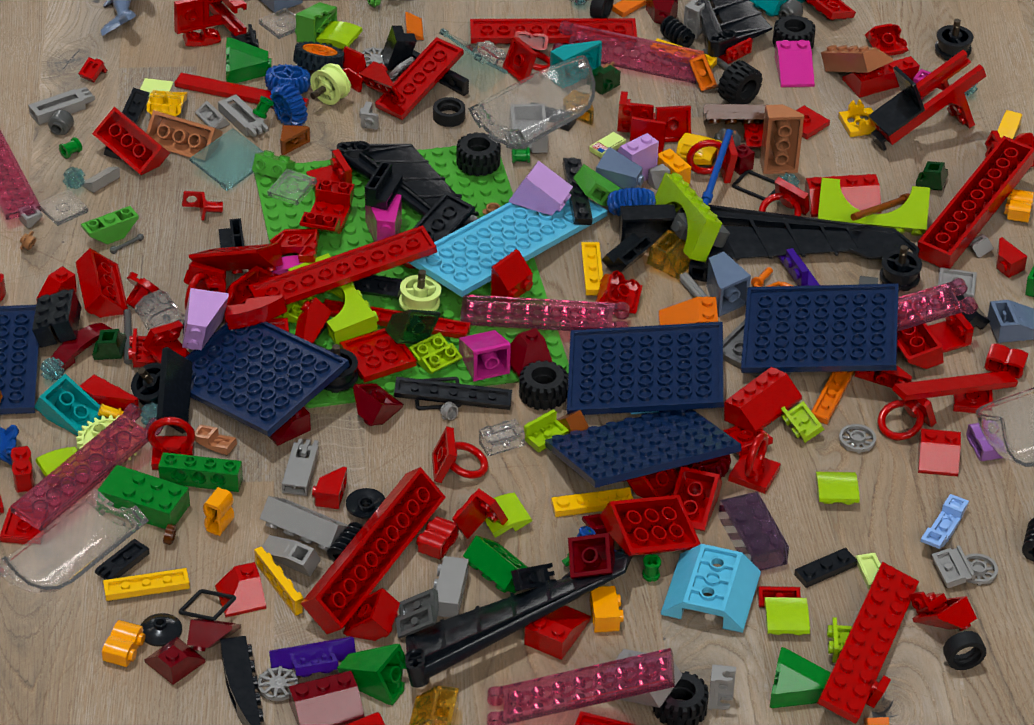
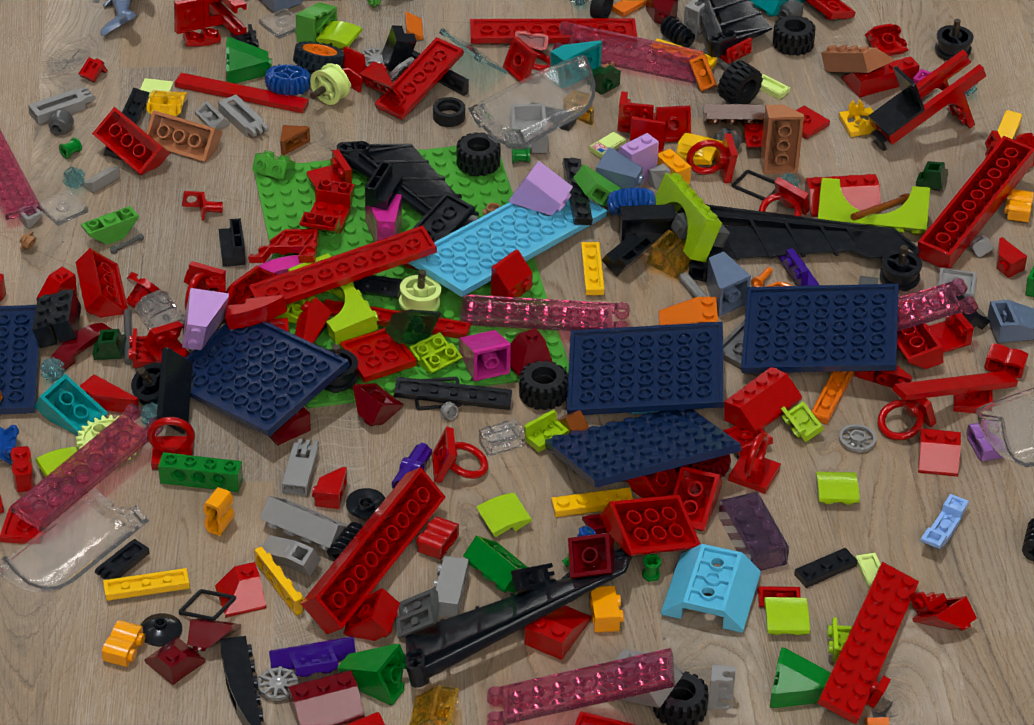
green brick [97,465,190,530] -> none
yellow pin [98,404,124,420] -> none
reddish brown tile [163,524,177,545] -> none
clear light blue piece [189,128,264,191] -> none
red slope [189,243,283,274] -> none
nougat slope [194,424,237,455] -> none
green bush [252,96,274,119] -> none
clear tile [267,169,317,205] -> none
blue gear [270,82,308,126] -> none
light grey bracket [359,101,379,130] -> none
red bracket [452,488,508,539] -> none
clear plate [475,41,507,64] -> none
red slope [595,271,643,314] -> none
blue bar [701,129,733,206] -> none
dark red brick [734,143,755,175] -> none
dark pink slope [774,40,815,87] -> none
light grey plate [932,545,975,588] -> none
black tyre [943,631,986,670] -> none
light grey wheel [966,554,998,586] -> none
none -> dark purple piece [392,442,432,489]
none -> yellowish green tile [760,74,790,100]

